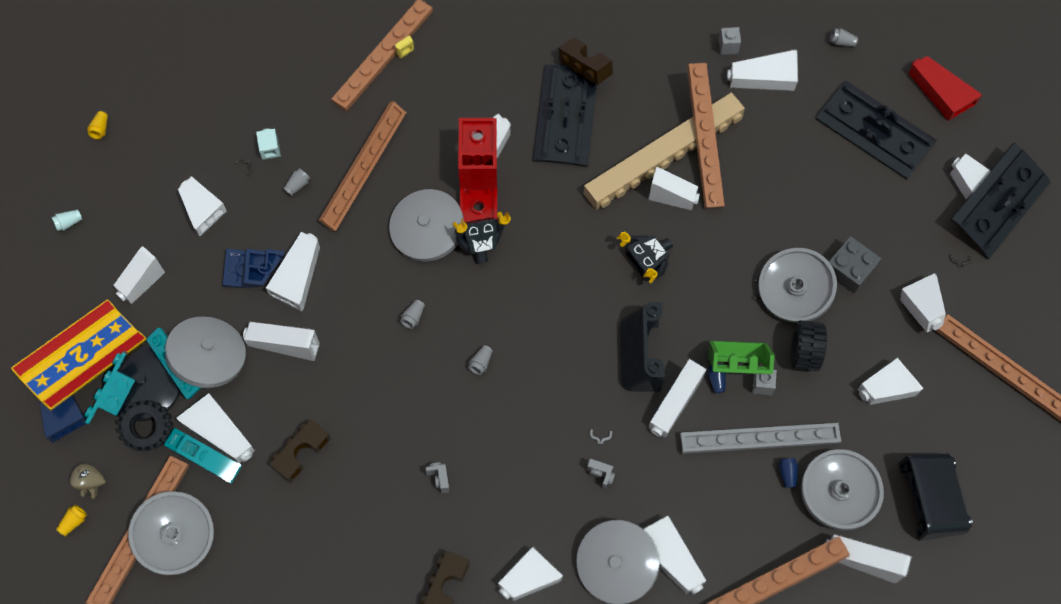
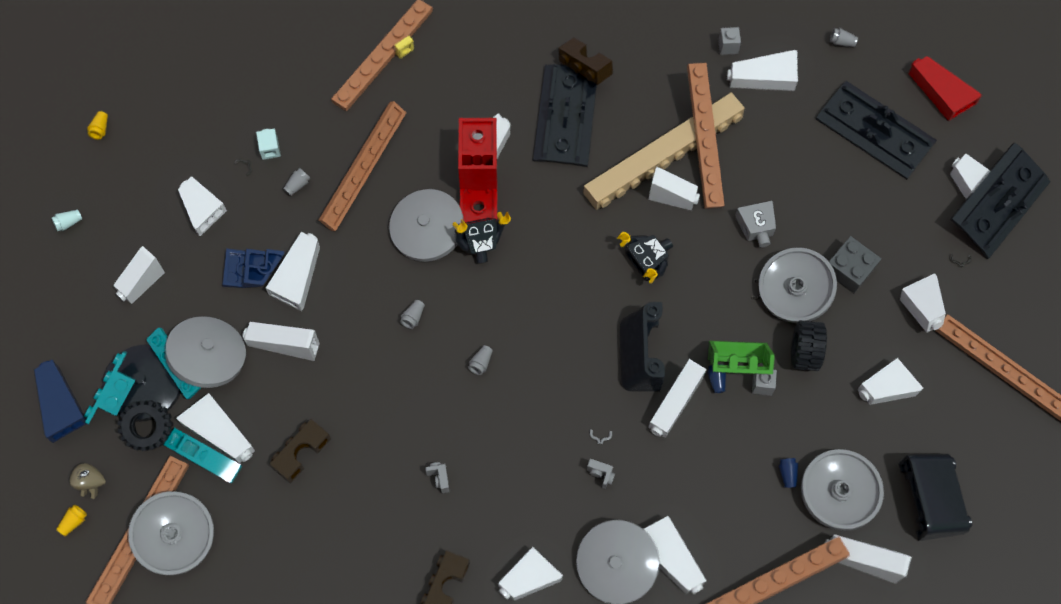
hinge [11,299,147,411] -> none
light grey plate [680,423,841,454] -> none
none -> light grey torso [735,201,776,247]

